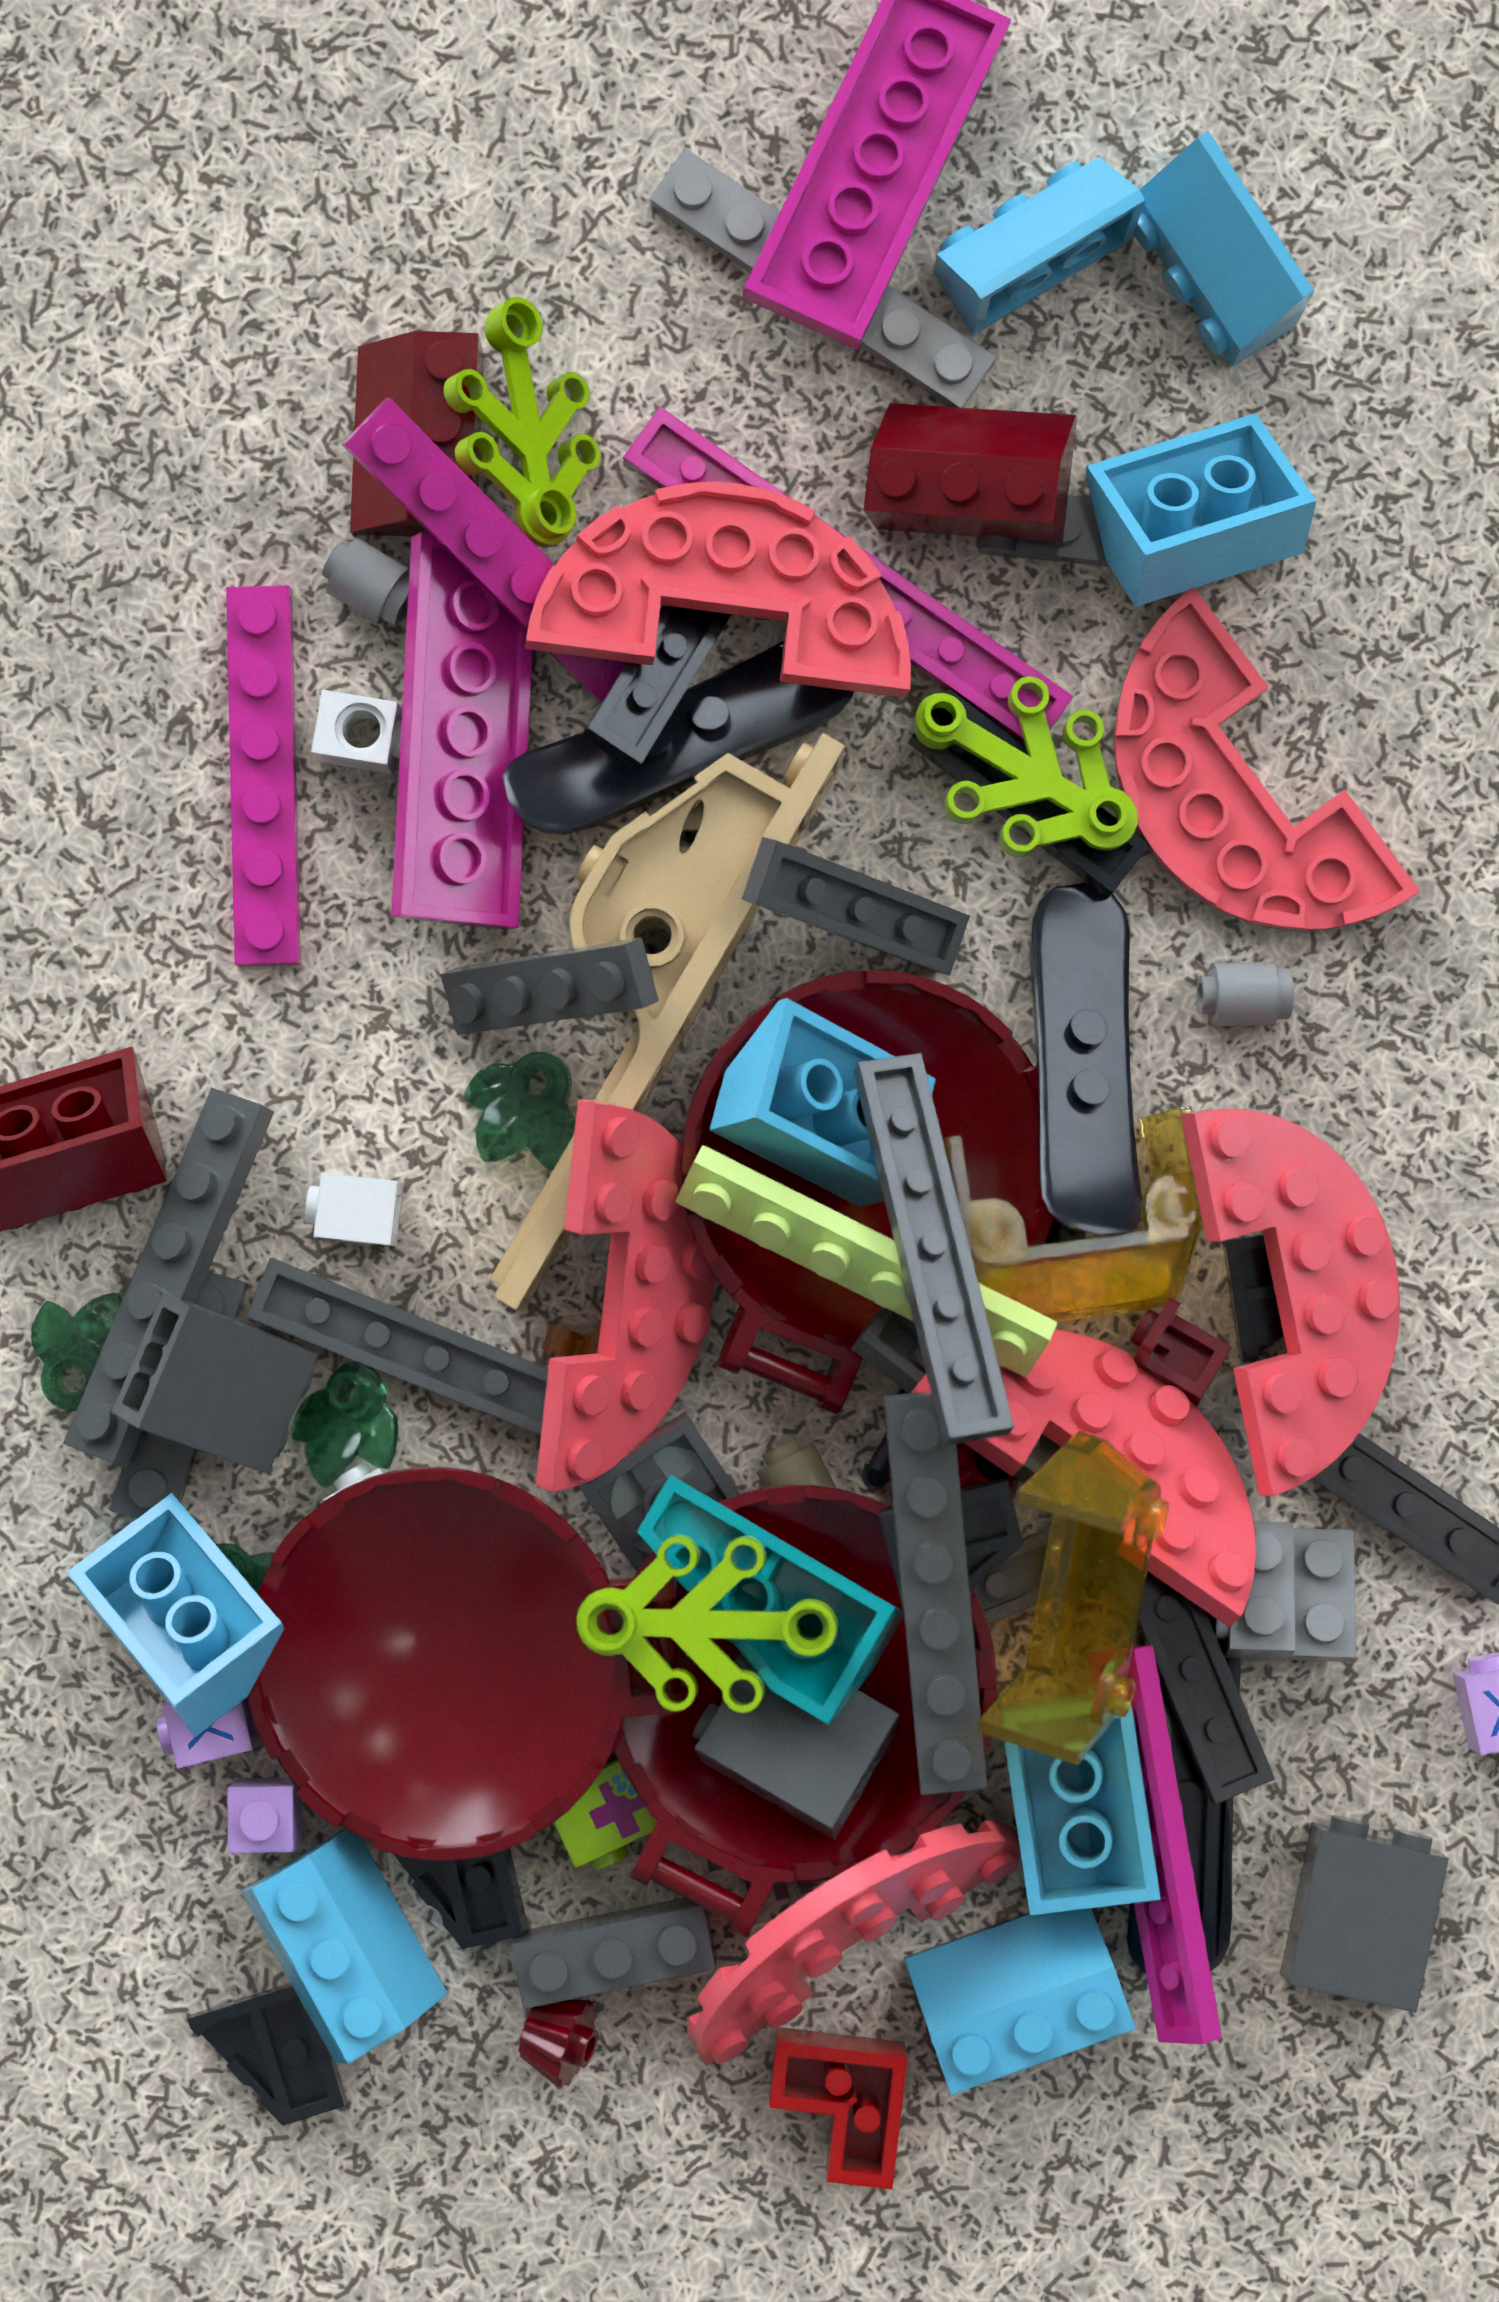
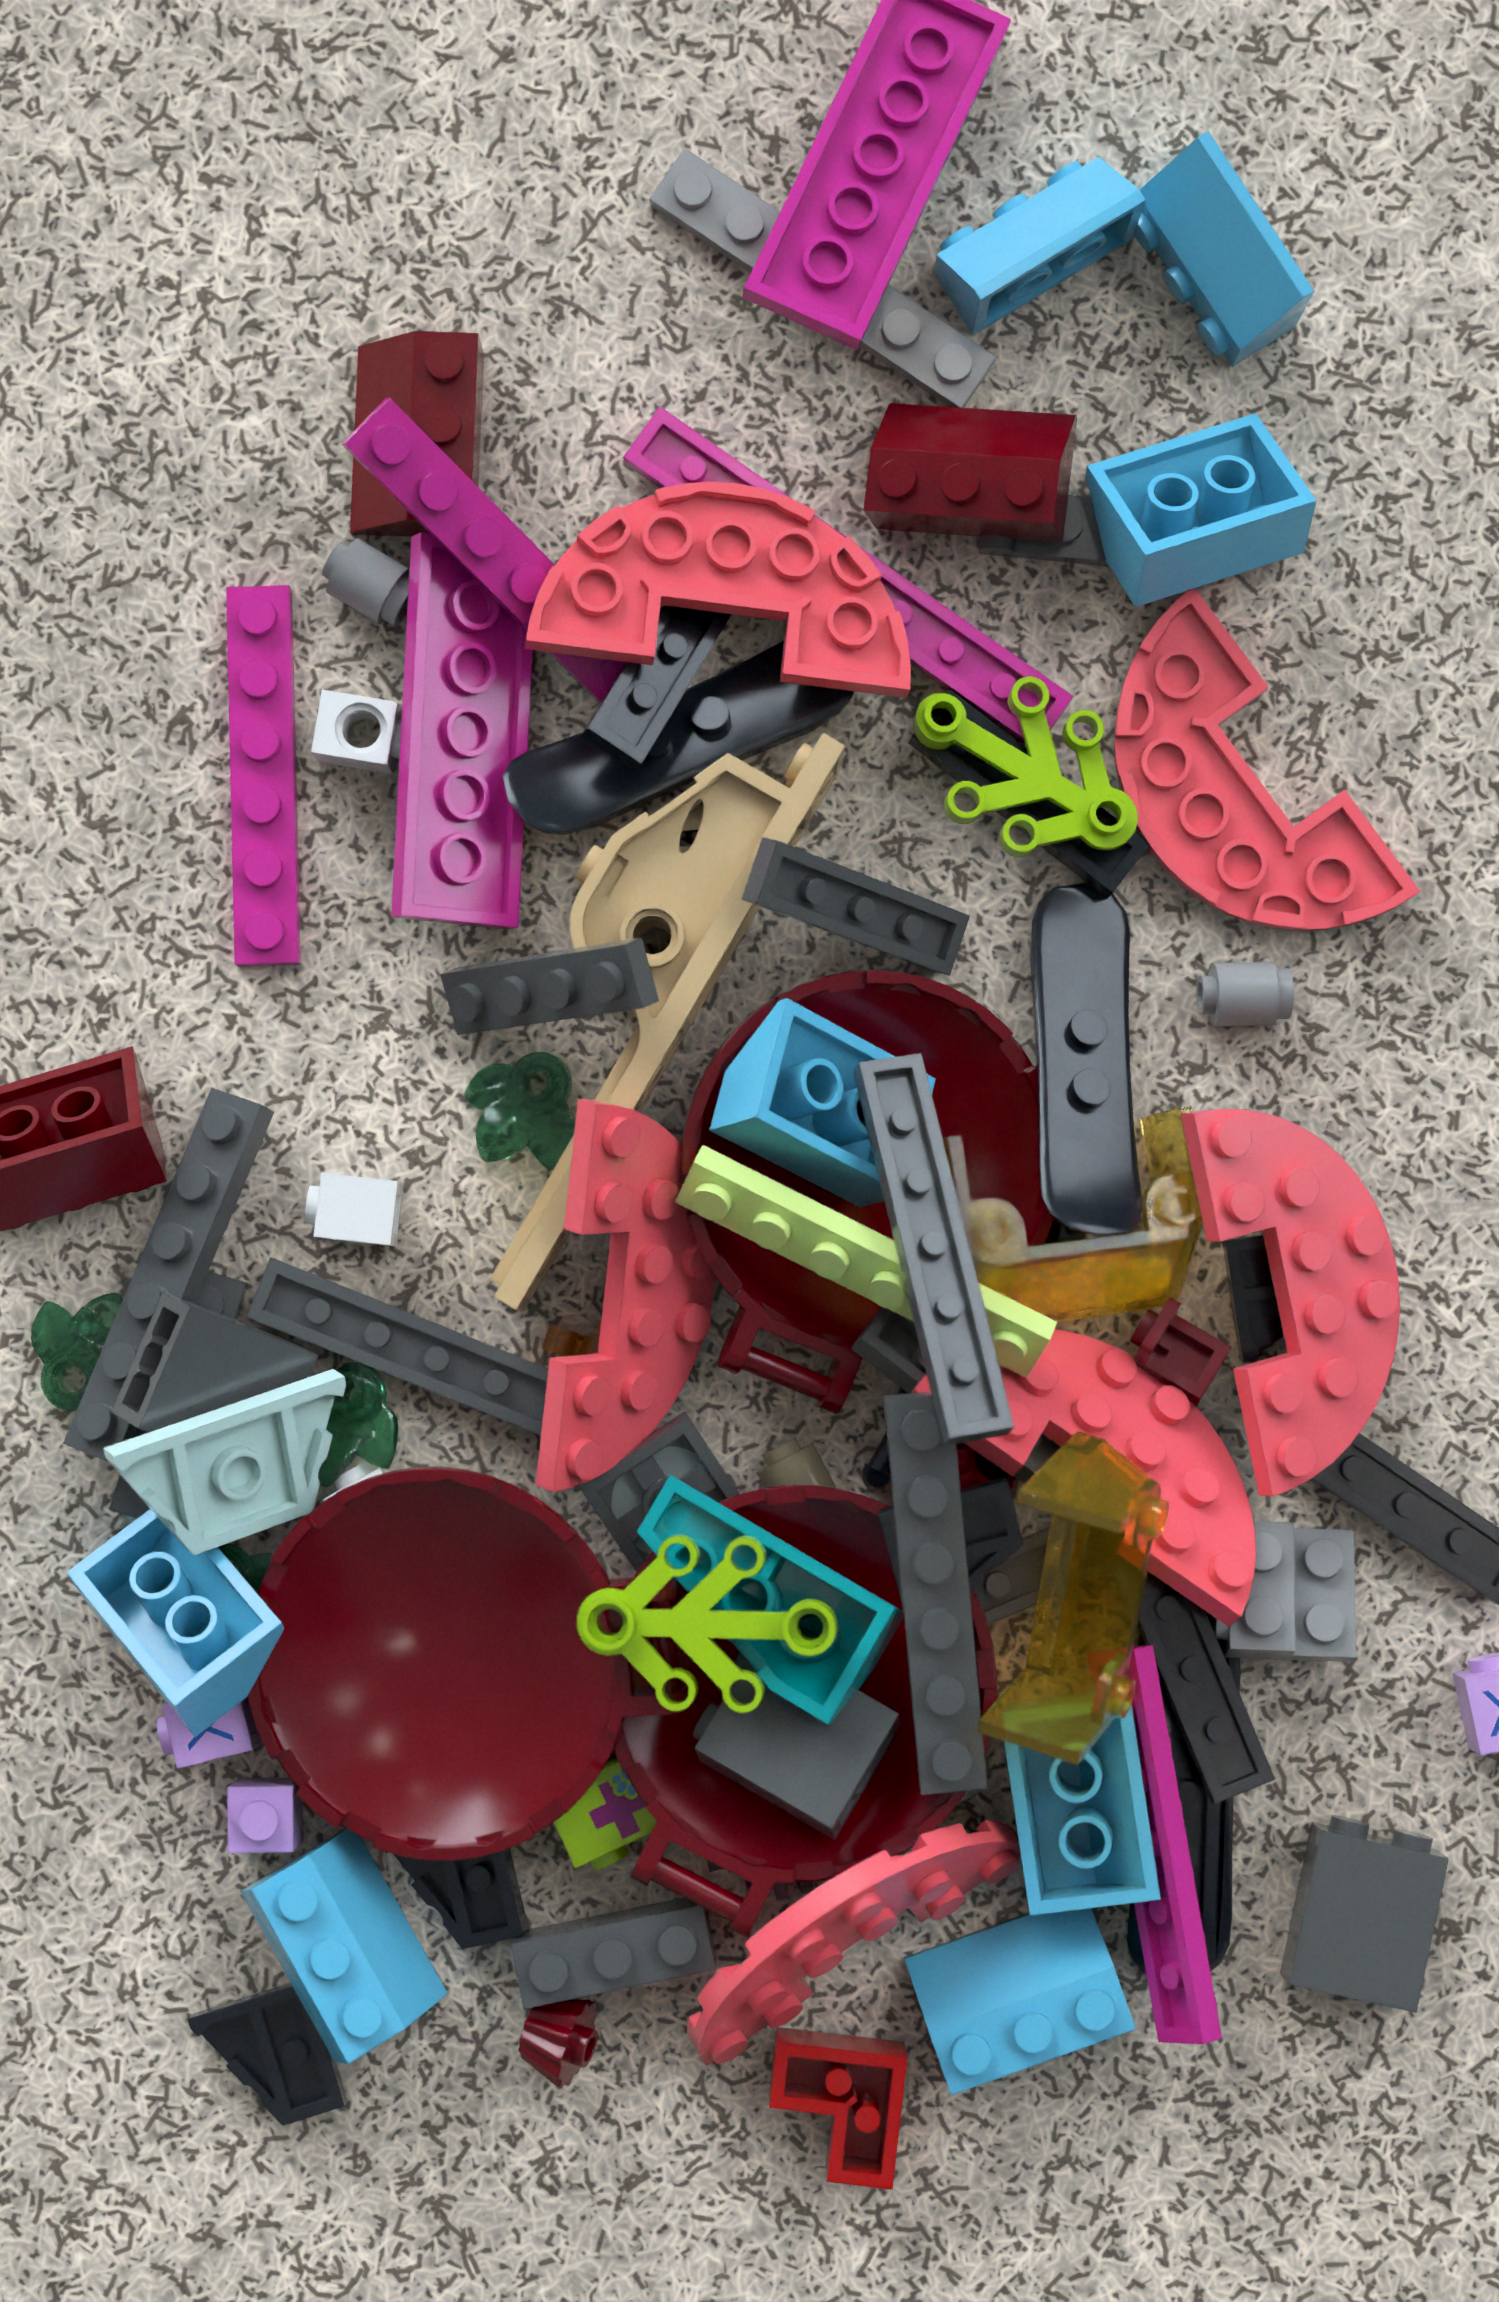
lime plant [444,297,601,547] -> none
none -> light aqua wing [103,1369,346,1555]

